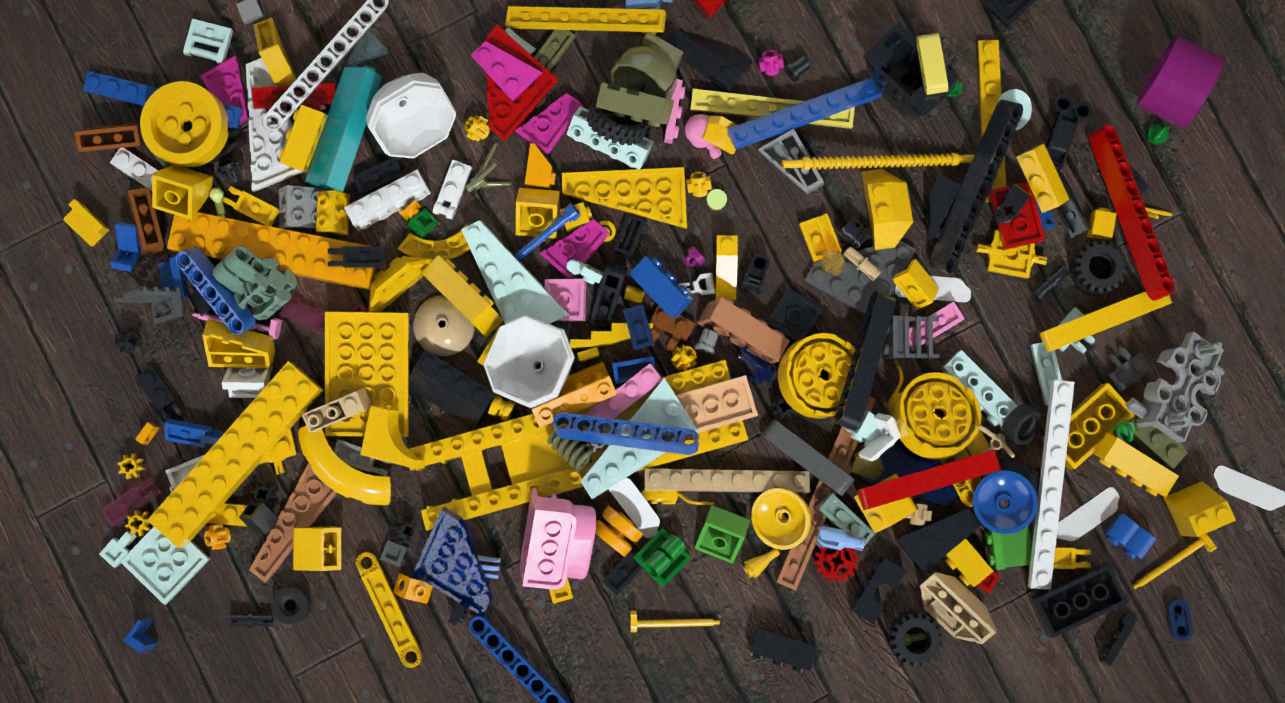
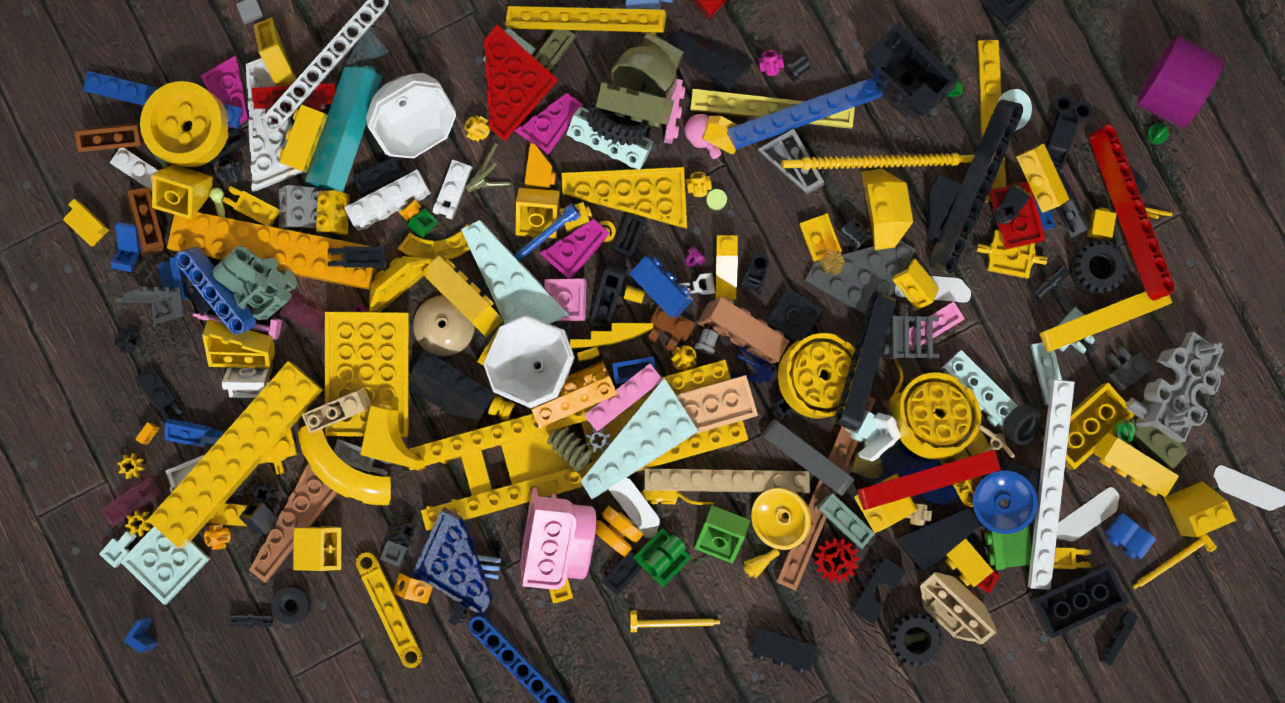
light aqua plate [183,19,233,64] -> none
dark pink wing [471,41,543,101] -> none
blue beam [553,413,699,455] -> none
light aqua hinge [566,259,604,284] -> none
dark blue plate [623,304,654,350] -> none
light blue arm [816,526,865,551] -> none
tan axle [844,247,882,281] -> none
light yellow beam [916,33,948,95] -> none
dark blue plate [1166,599,1193,641] -> none

